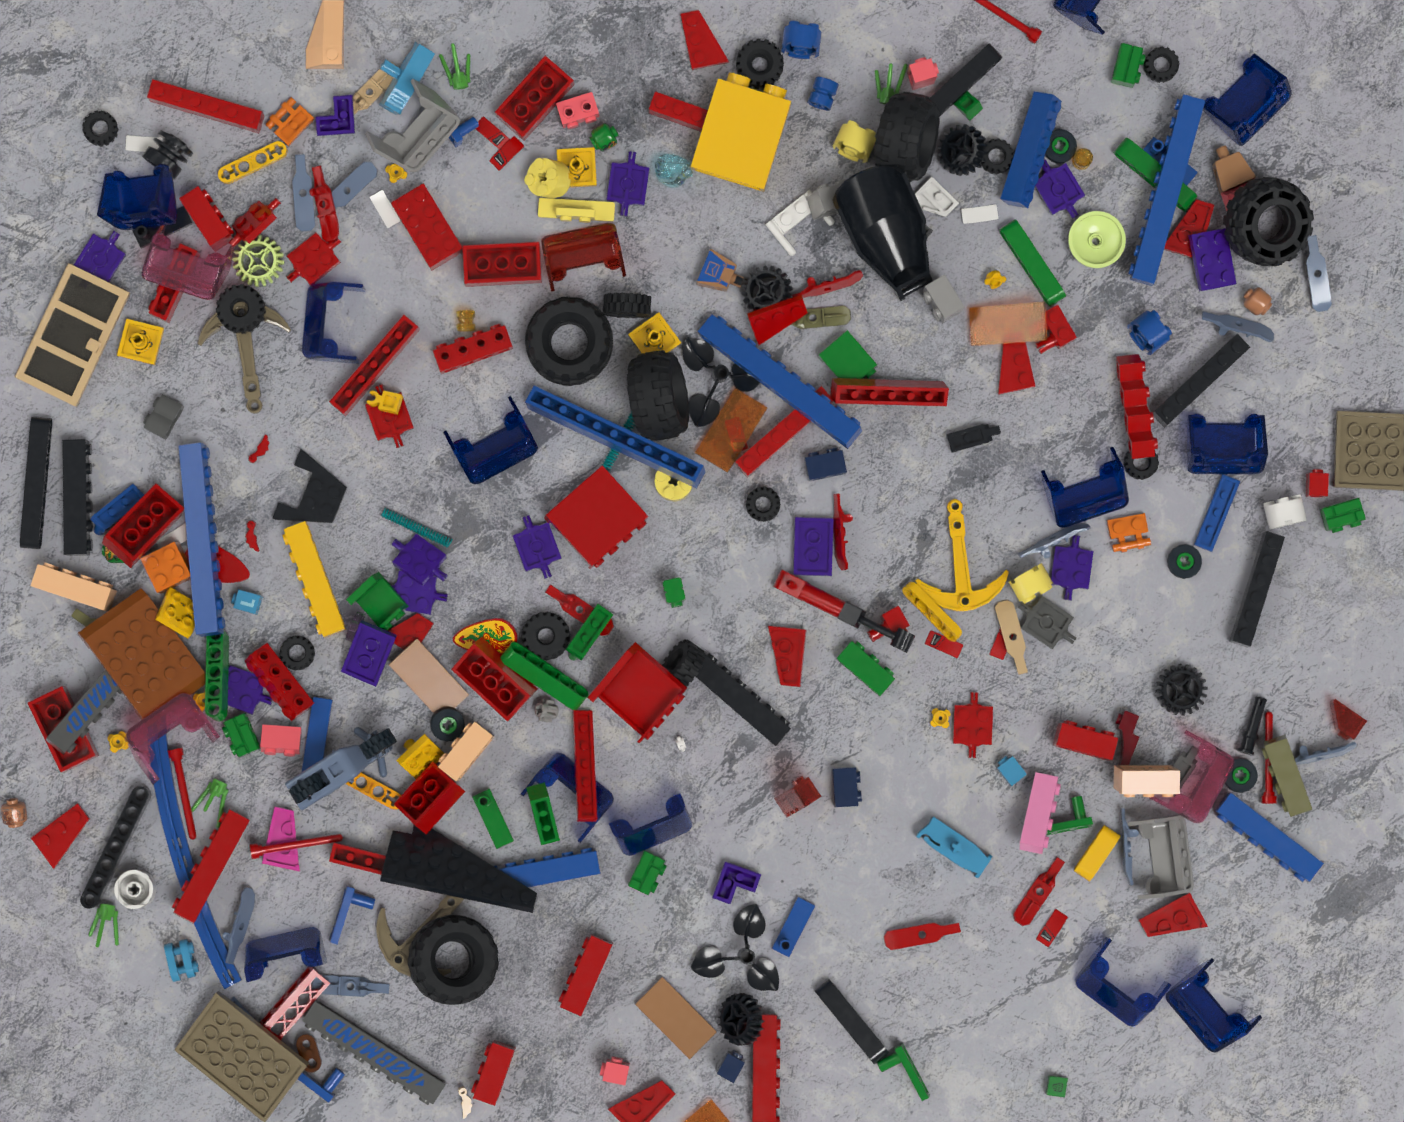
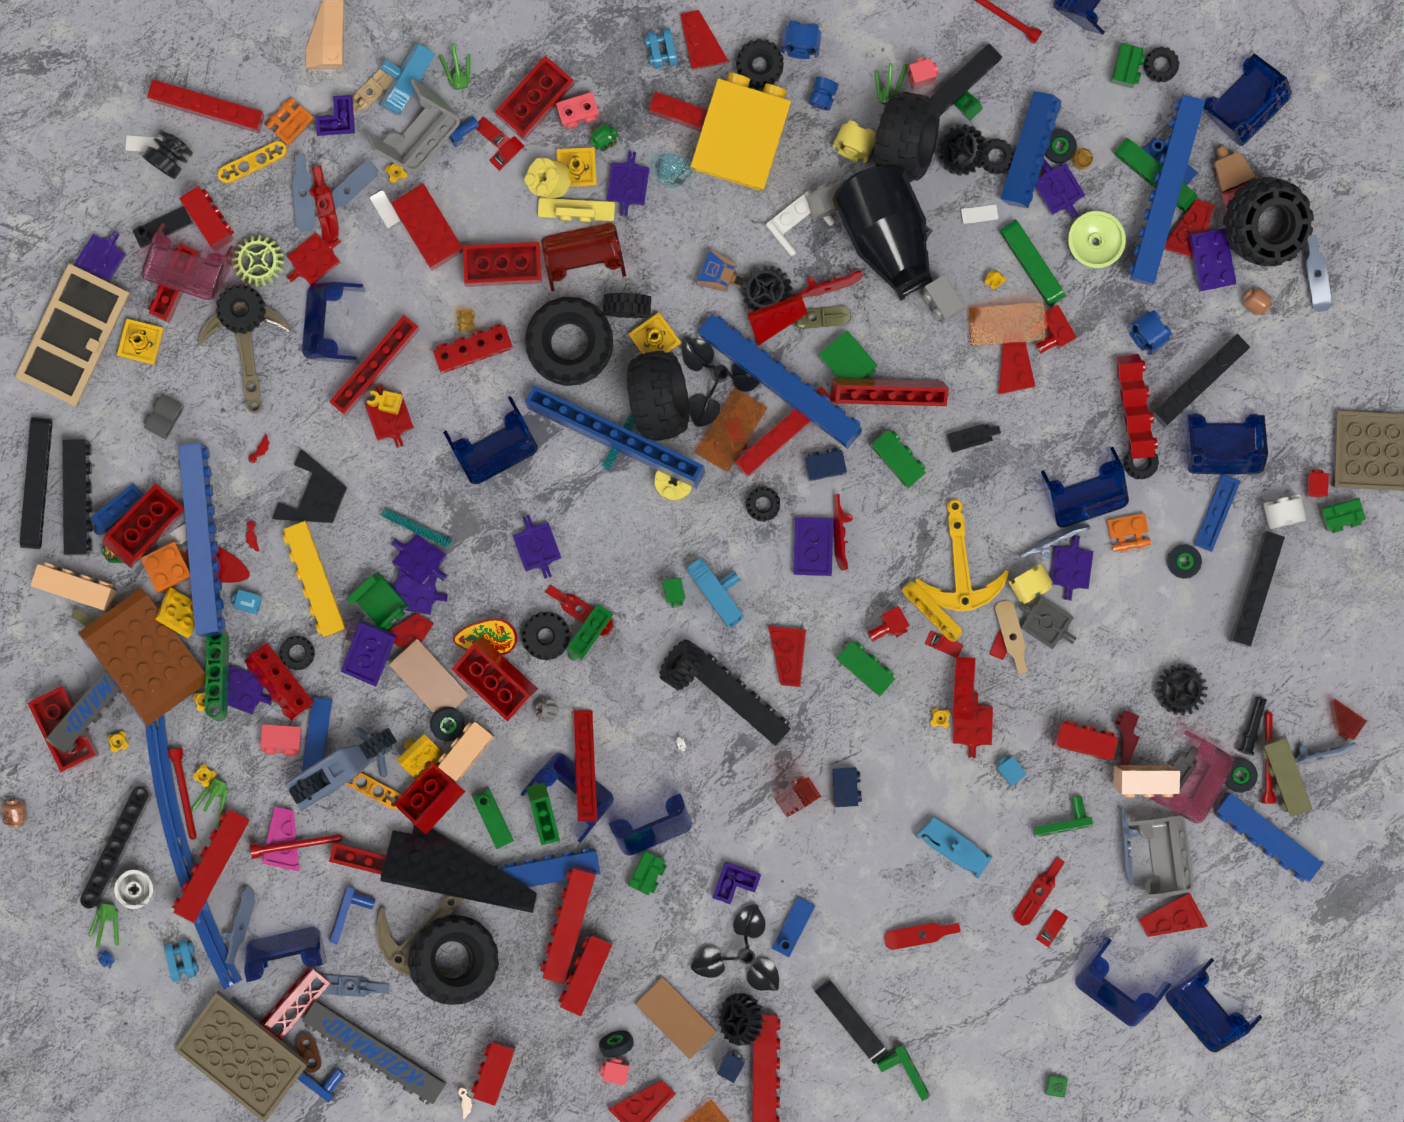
red wing [31,803,90,869] -> none
black tyre [82,110,118,147] -> none
clear blue windscreen [97,164,178,230] -> none
clear pink windscreen [126,693,220,785] -> none
green brick [222,713,261,758] -> none
red plate [228,198,281,248] -> none
green beam [500,642,589,710] -> none
red panel [544,465,649,569] -> none
red panel [587,642,687,743] -> none
piece [773,569,915,653] -> none
white wing [915,177,959,217] -> none
bright pink brick [1019,772,1061,854] -> none
yellow beam [1073,825,1121,882] -> none
sand blue piece [1202,311,1274,342] -> none
none -> blue plate [97,950,115,969]
none -> yellow plate [193,764,216,787]
none -> red brick [540,865,597,985]
none -> black bush [599,1030,634,1058]
none -> dark azure brick [645,28,678,69]
none -> dark azure piece [686,558,744,629]
none -> green brick [870,429,926,489]
none -> red brick [953,657,976,720]

